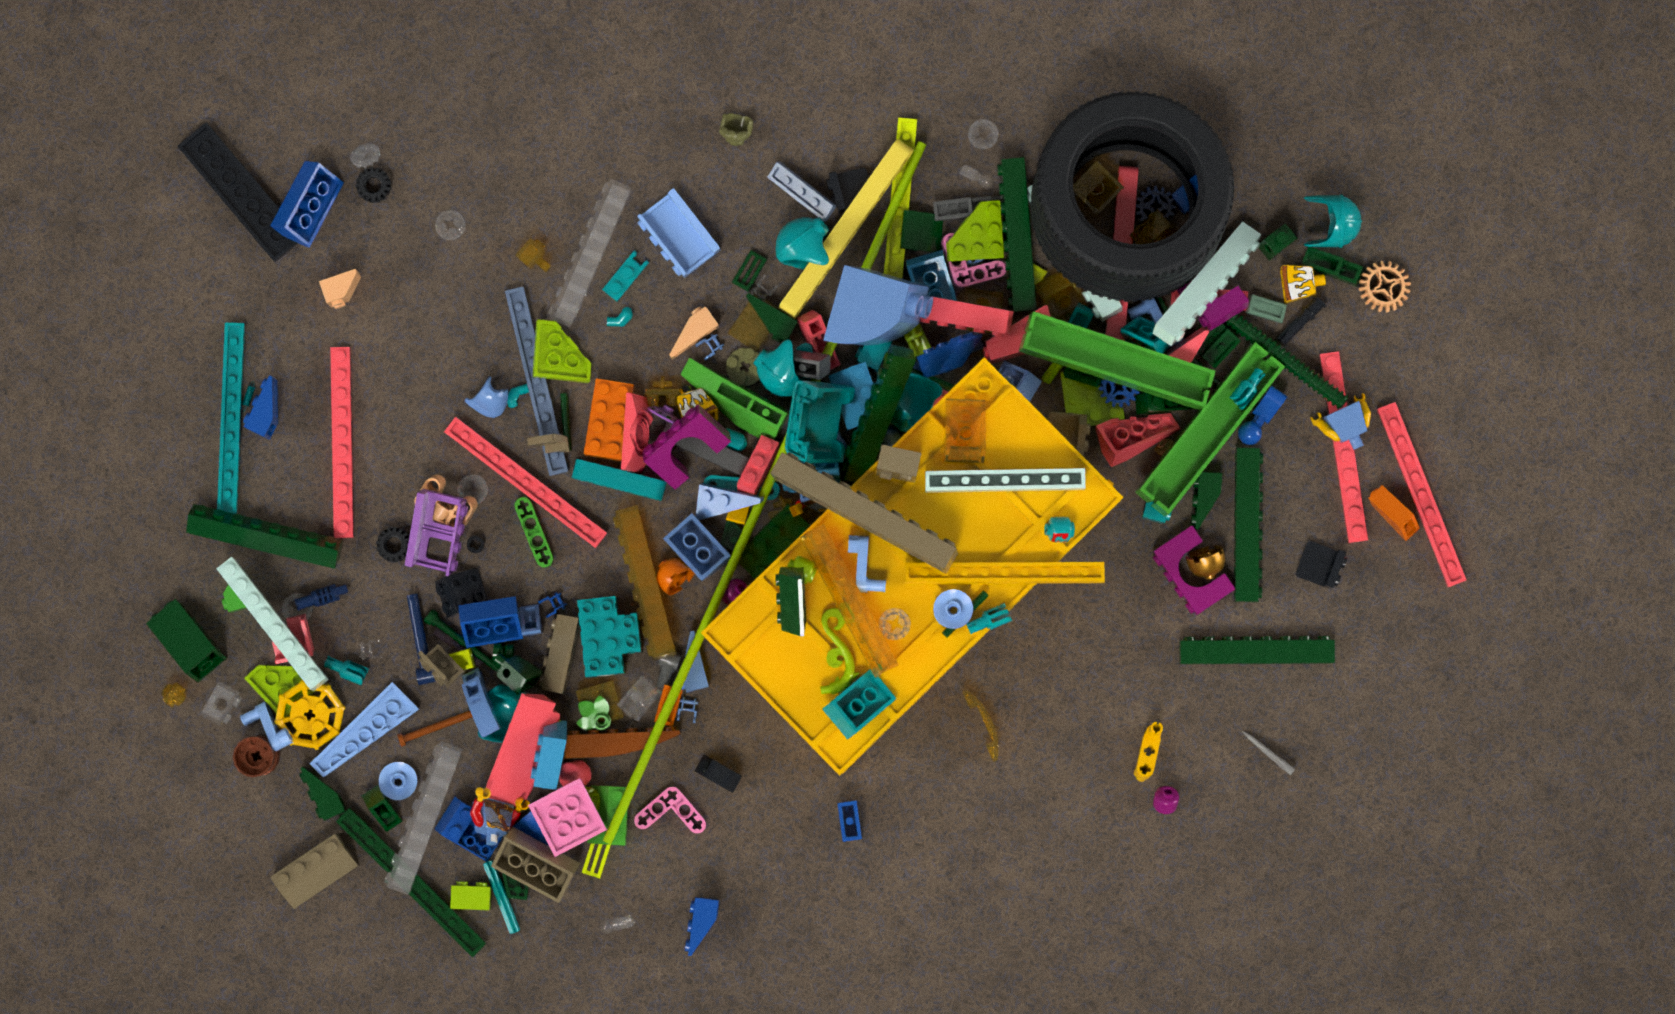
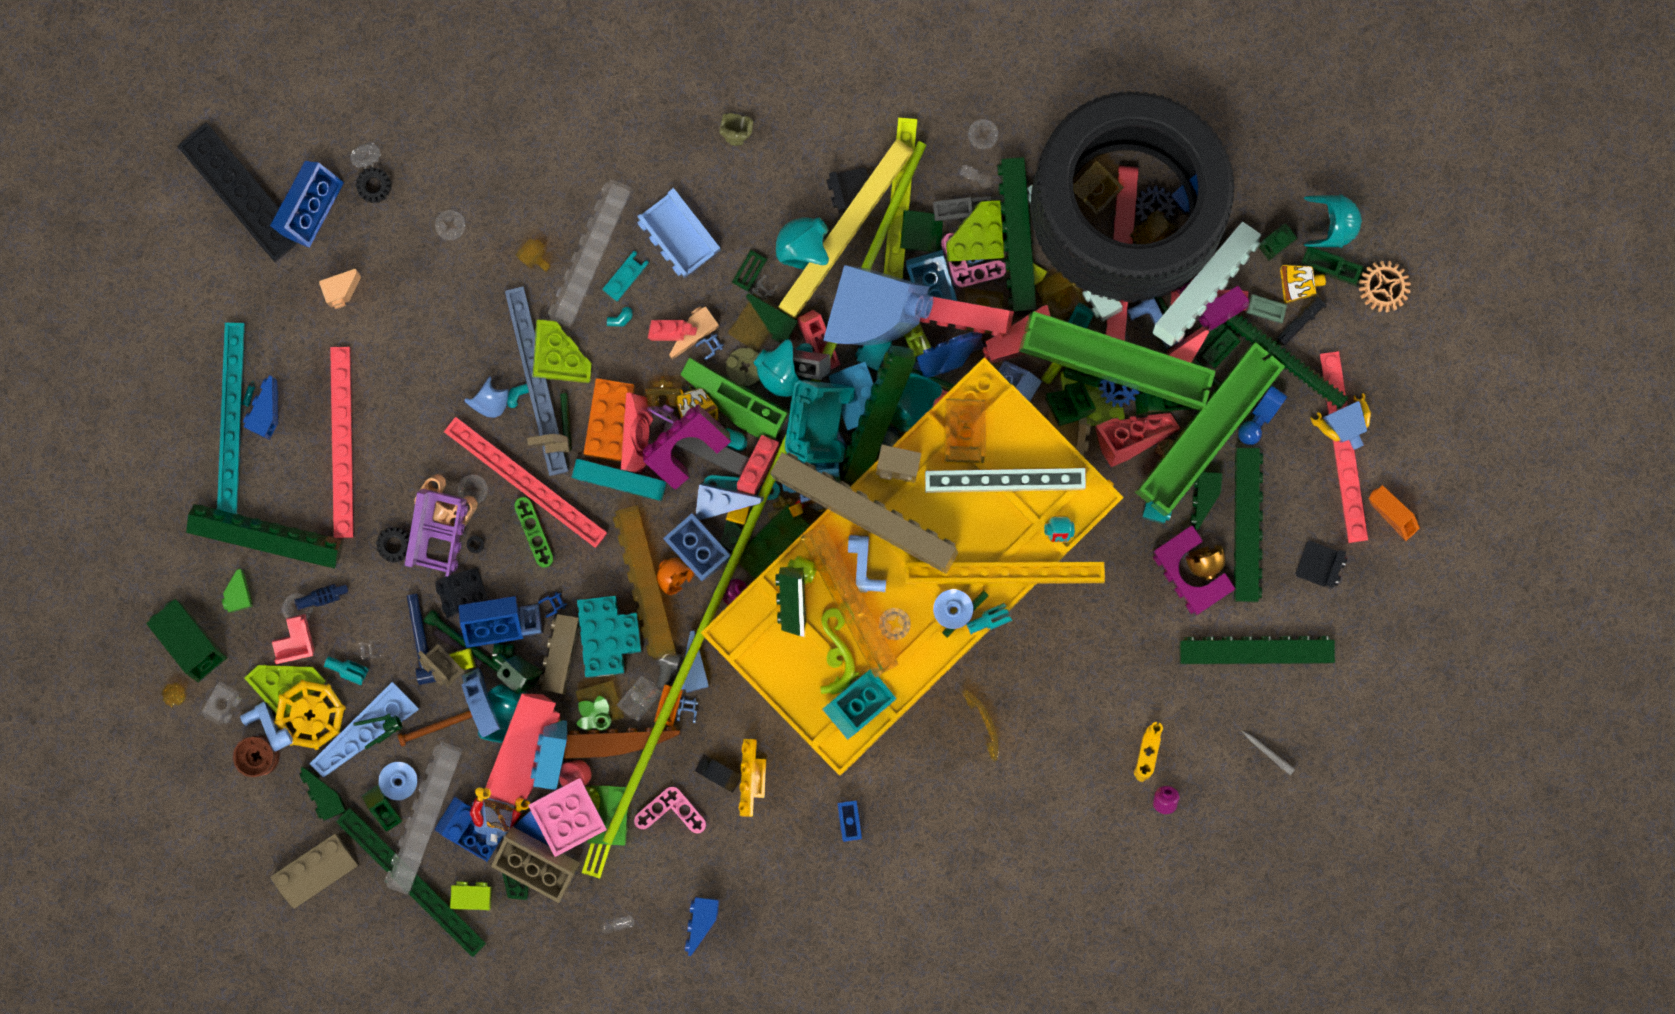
light aqua brick [216,557,329,691] -> none
teal axle [483,860,520,934] -> none
plate [767,162,836,221] -> none
teal slope [1120,316,1169,353] -> none
teal arm [1230,368,1265,410] -> none
coral plate [1377,402,1466,587] -> none
none -> dark green plant [353,713,403,749]
none -> coral plate [648,320,697,341]
none -> yellow bracket [739,739,766,817]
none -> dark green slope [1045,382,1096,426]

